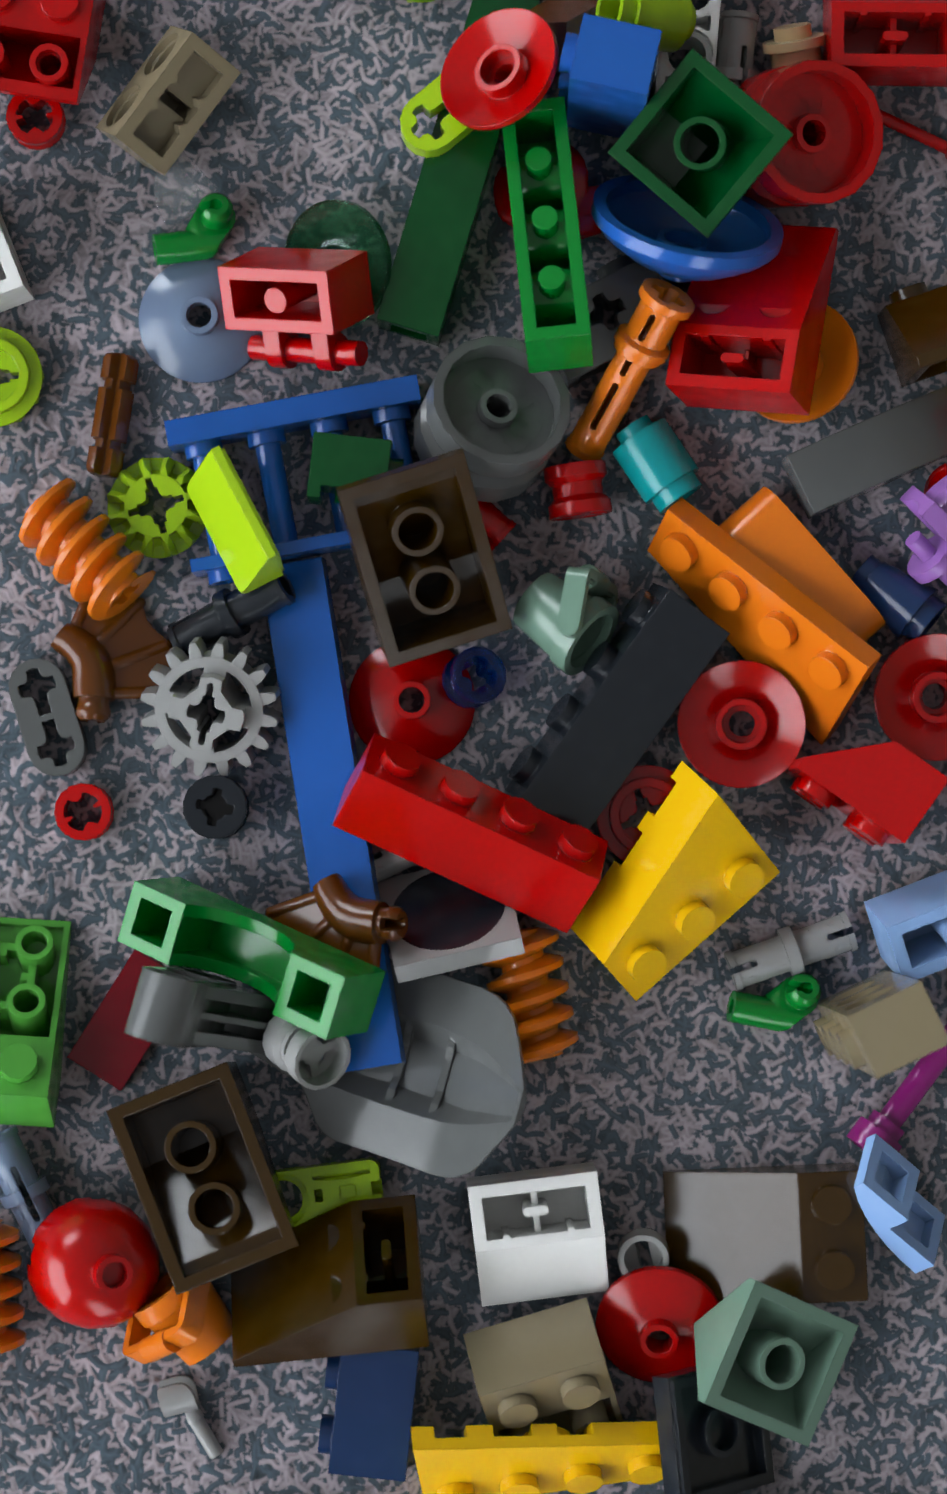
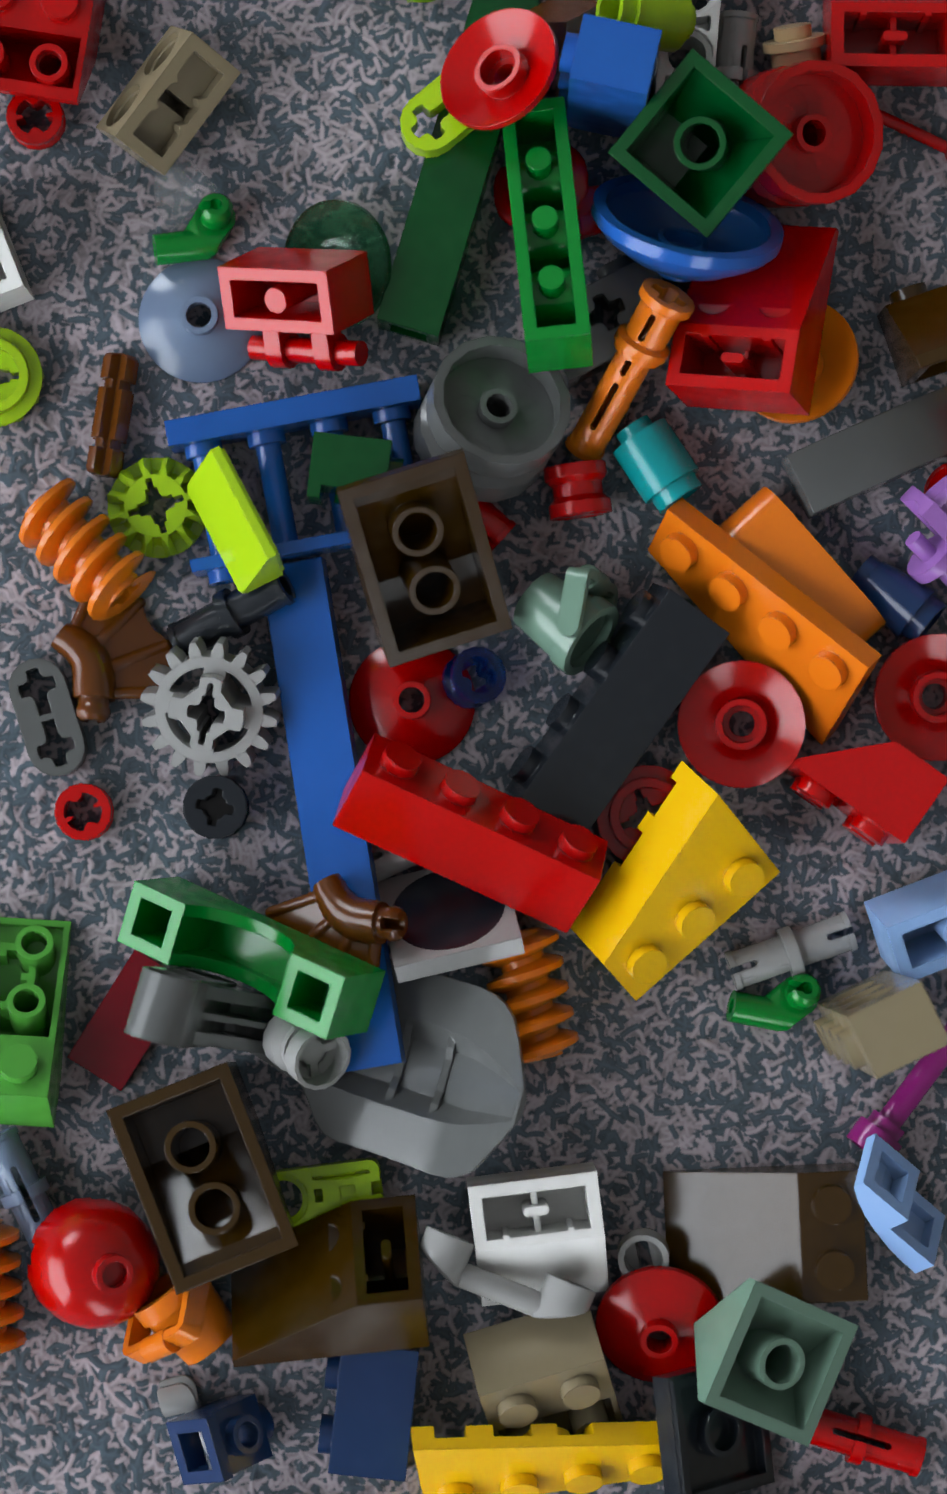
none -> dark blue brick [166,1394,274,1485]
none -> light grey bar [420,1226,596,1319]
none -> red pin [810,1409,927,1477]

